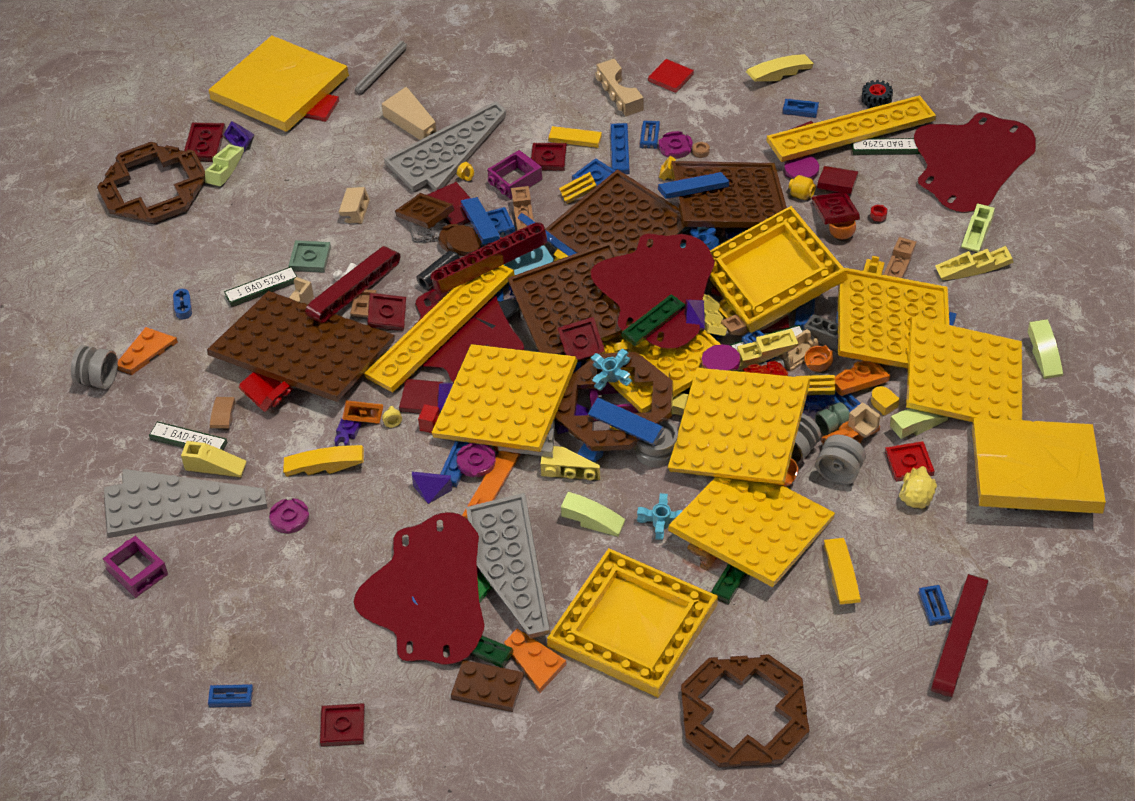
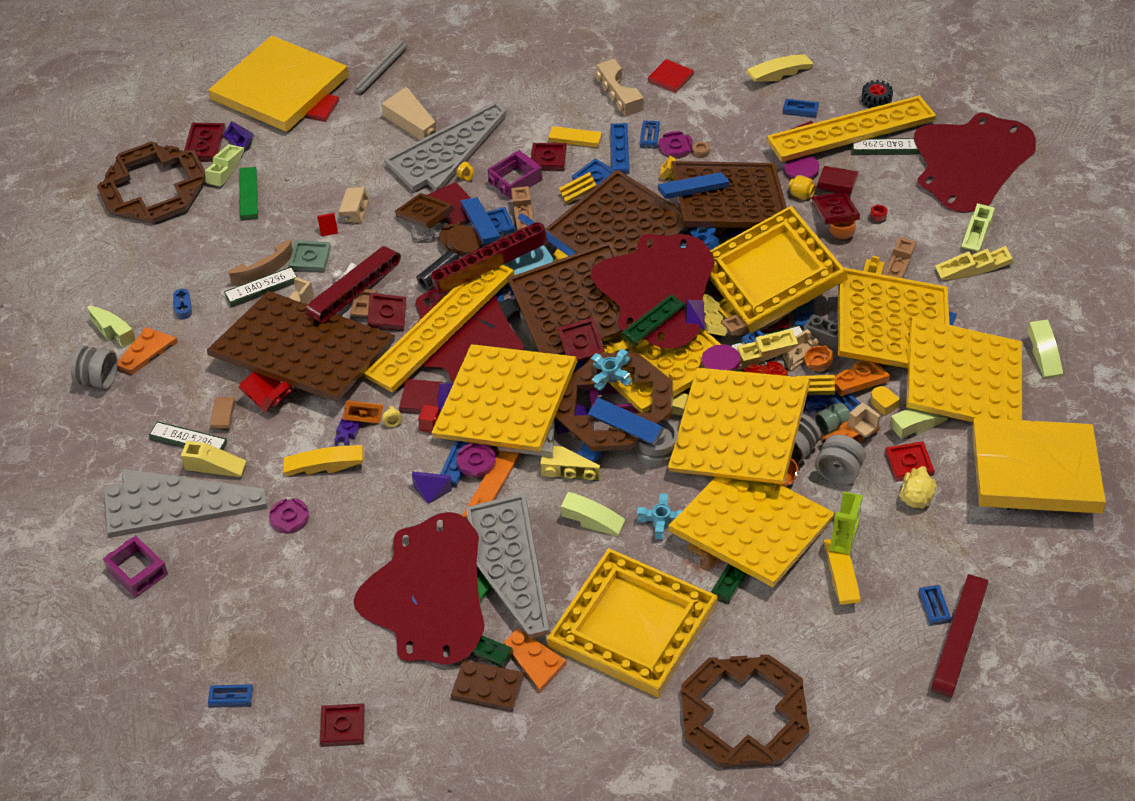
none -> yellowish green slope [87,306,135,348]
none -> medium nougat slope [228,239,293,286]
none -> green tile [239,166,258,220]
none -> red slope [317,213,338,237]
none -> lime panel [830,491,863,555]

